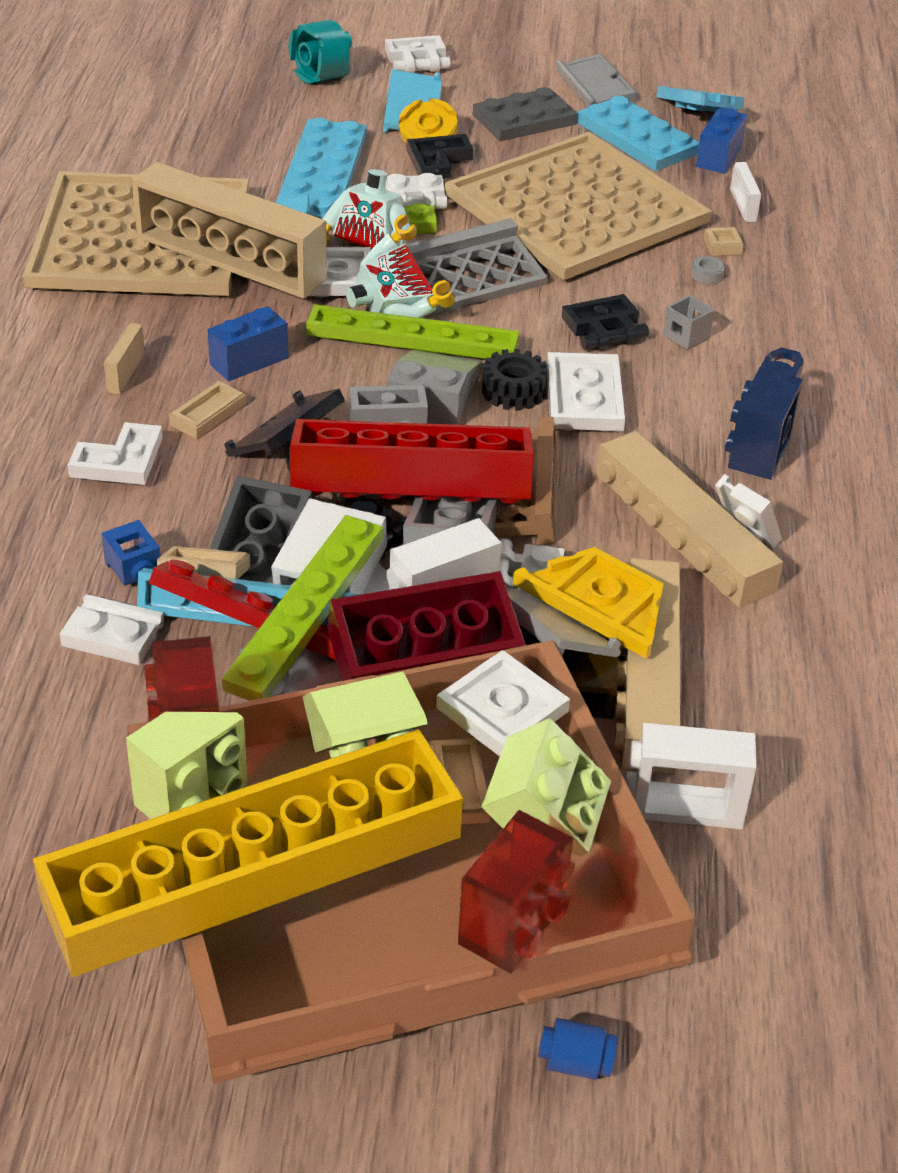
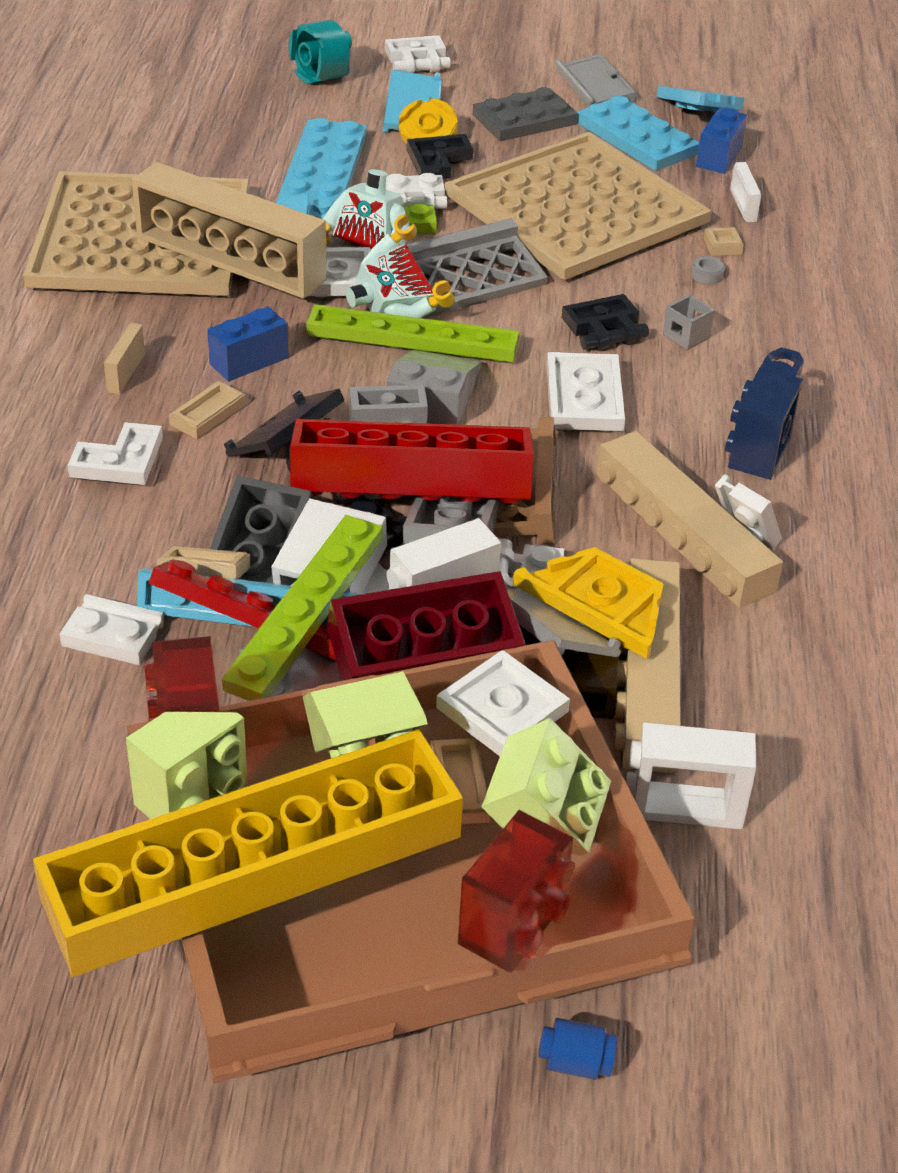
blue brick [101,520,161,586] -> none
black tyre [482,349,548,411] -> none

